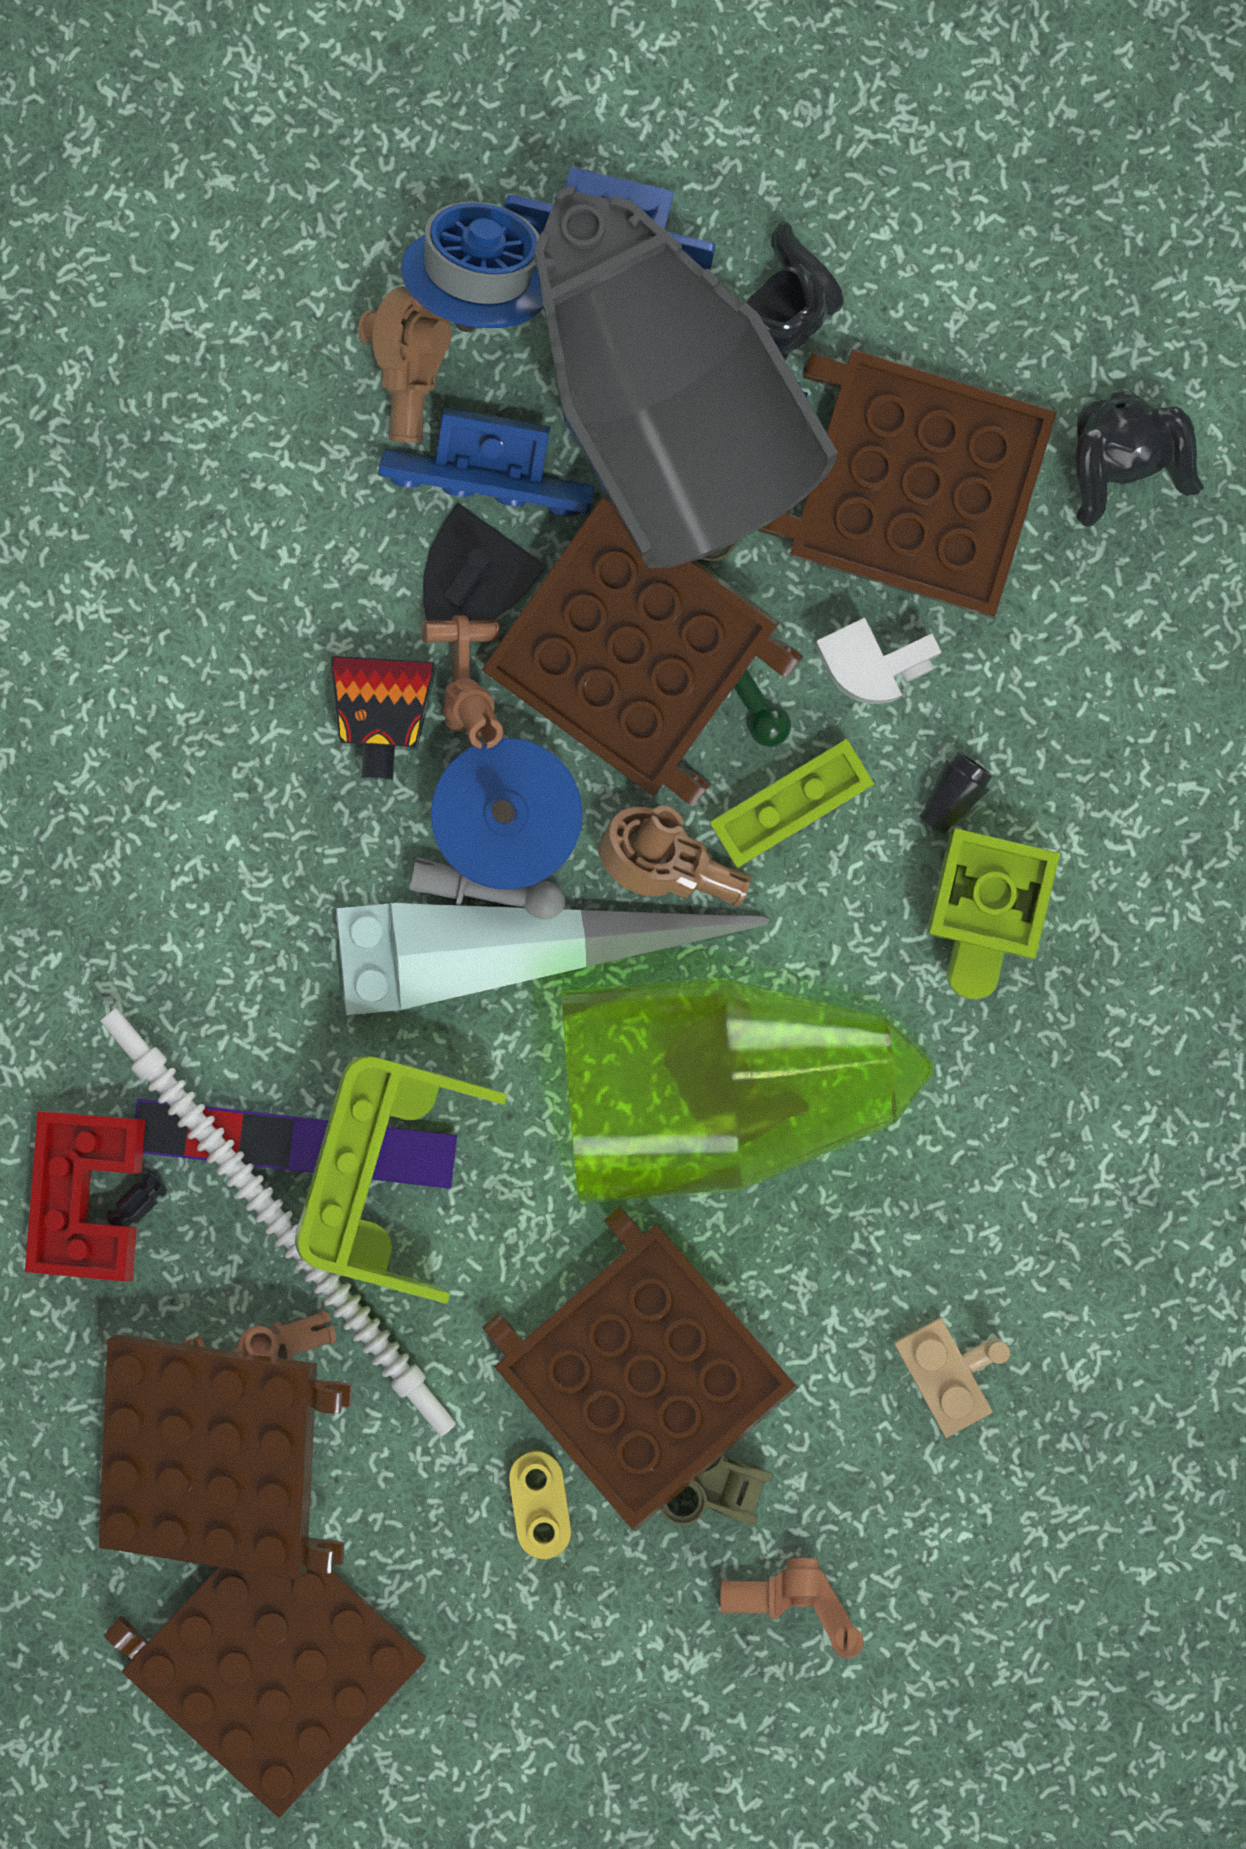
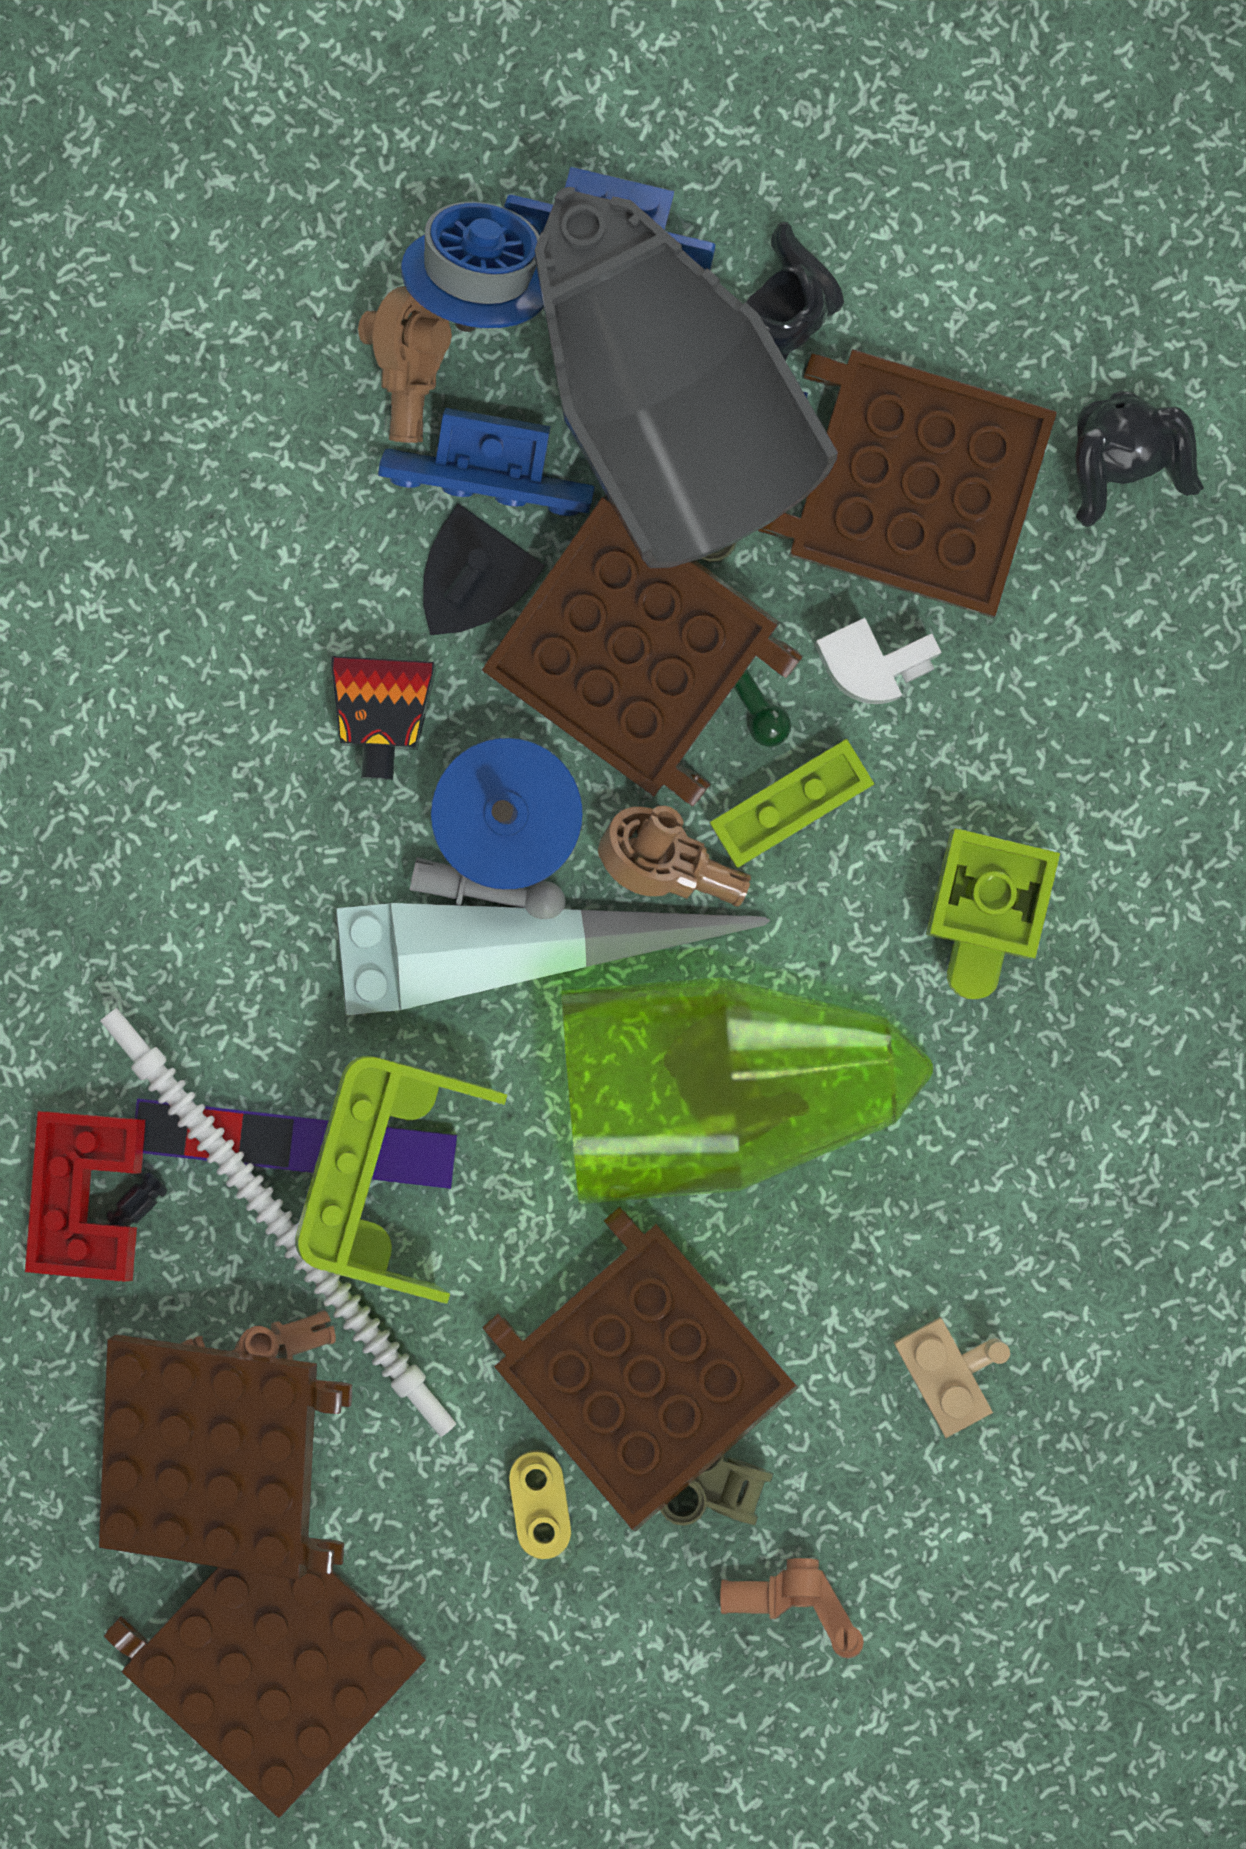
nougat pin [421,615,503,749] -> none
black cone [920,751,993,834] -> none

